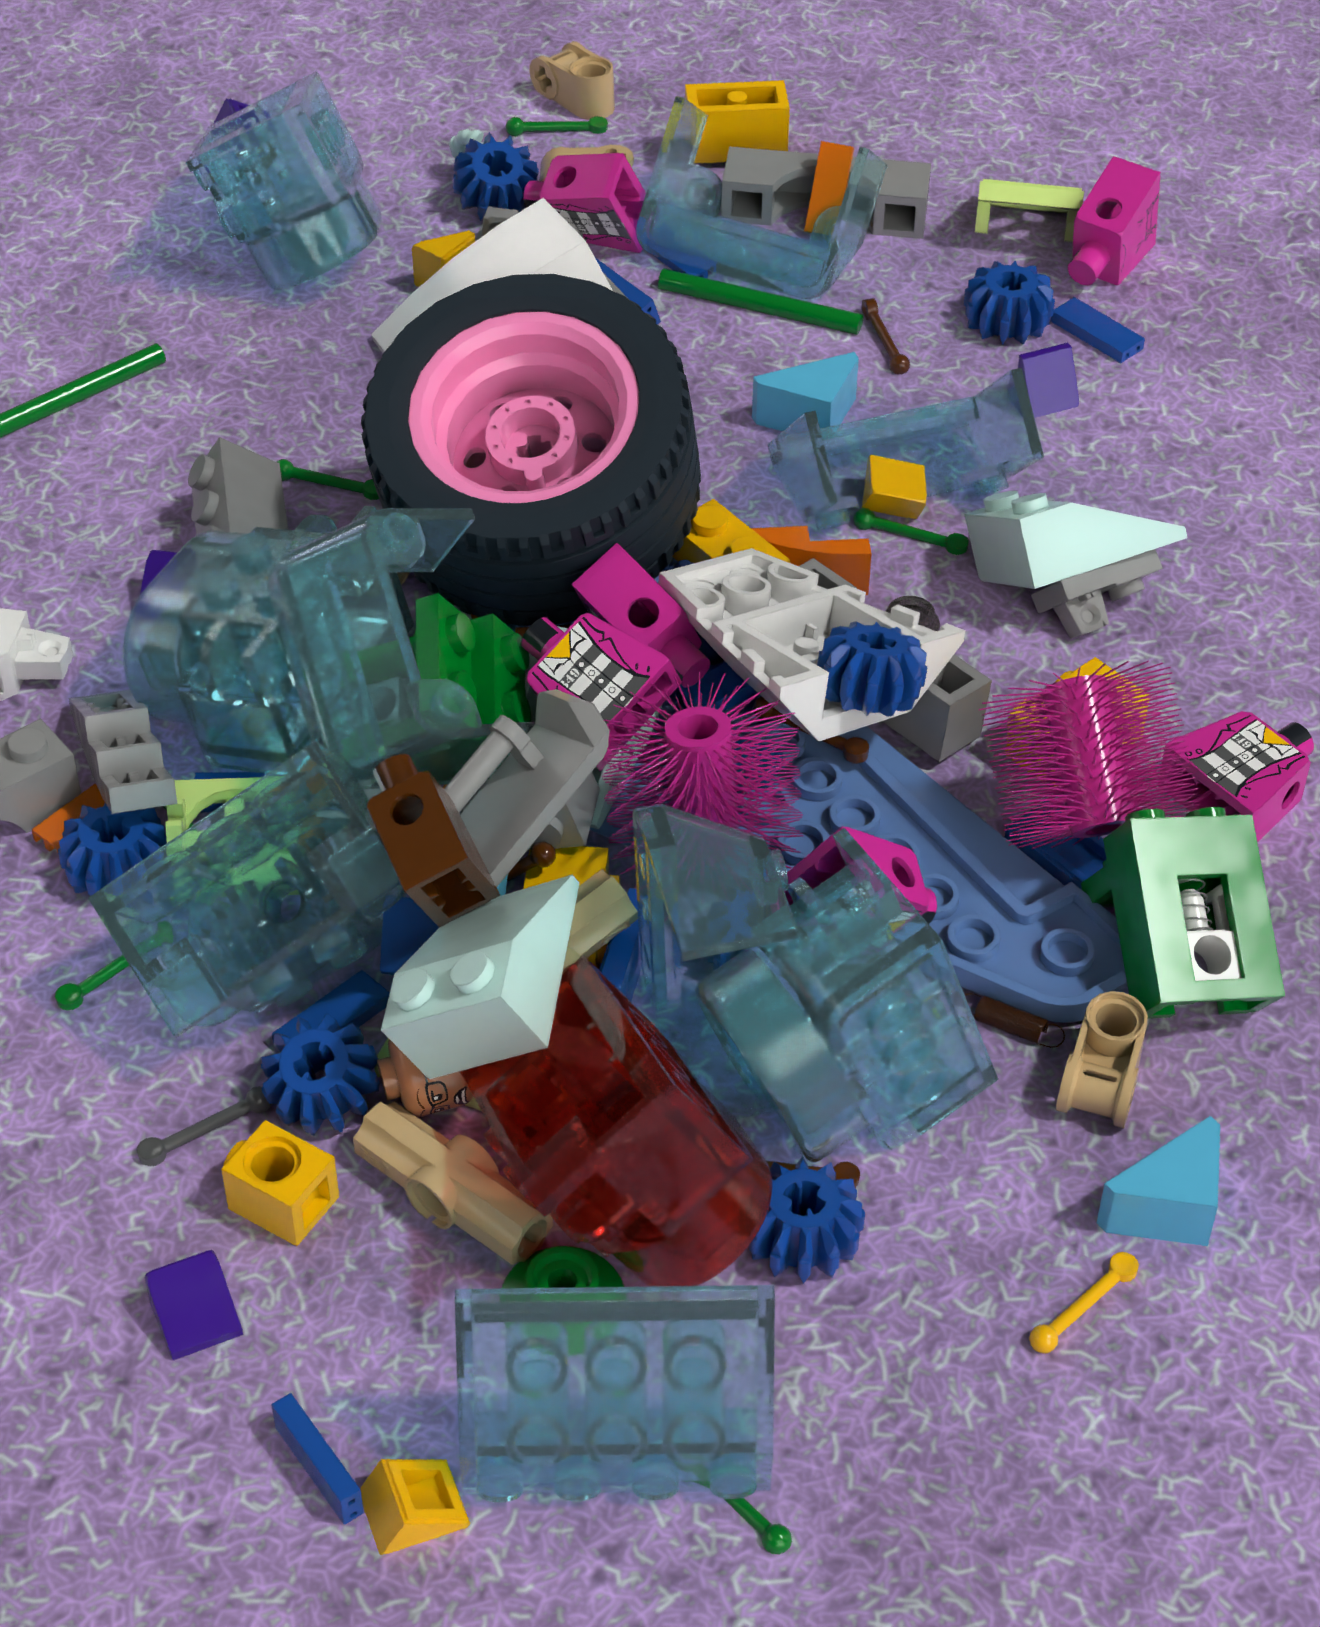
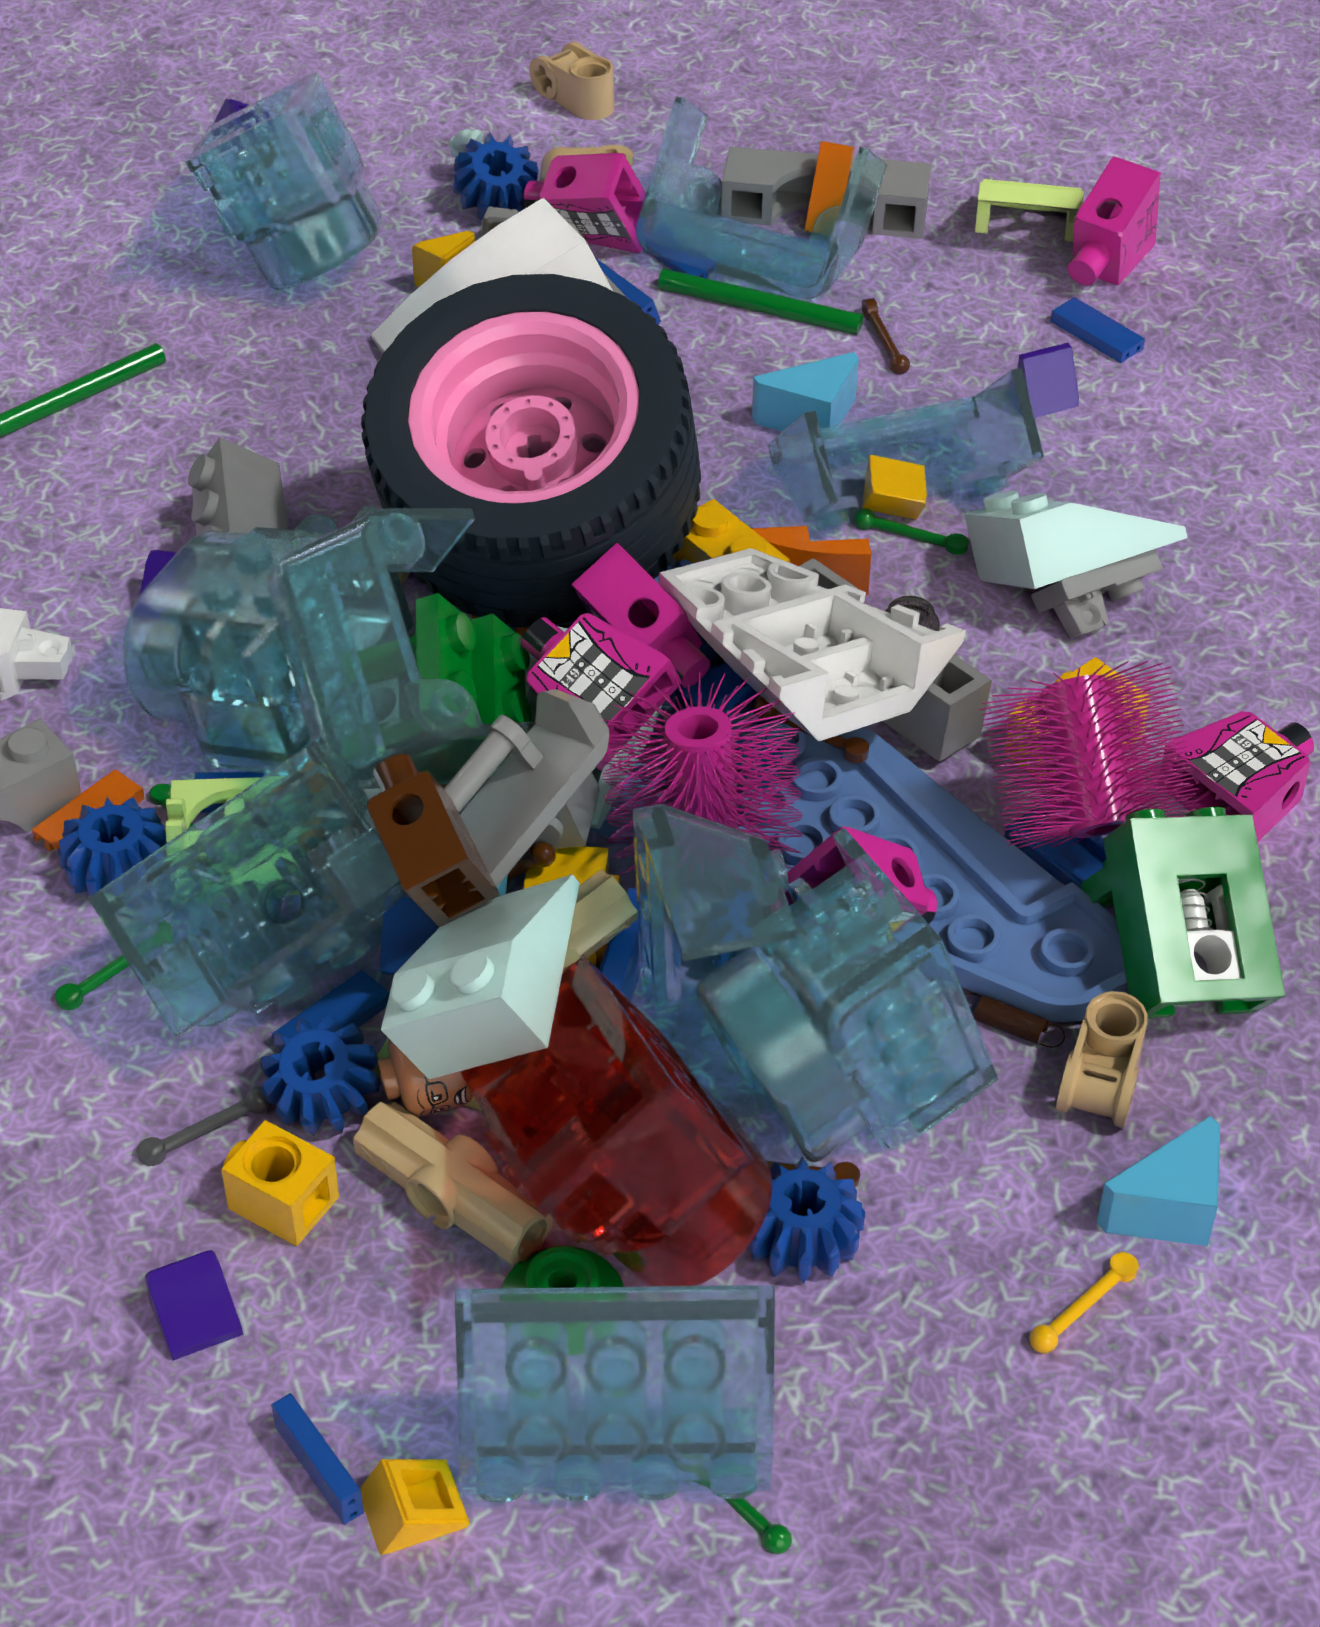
light grey slope [69,690,177,814] -> none
green hinge [276,459,379,500] -> none
green hinge [506,116,608,137] -> none
yellow brick [684,80,790,164] -> none
blue gear [817,621,928,717] -> none
blue gear [963,260,1055,345] -> none

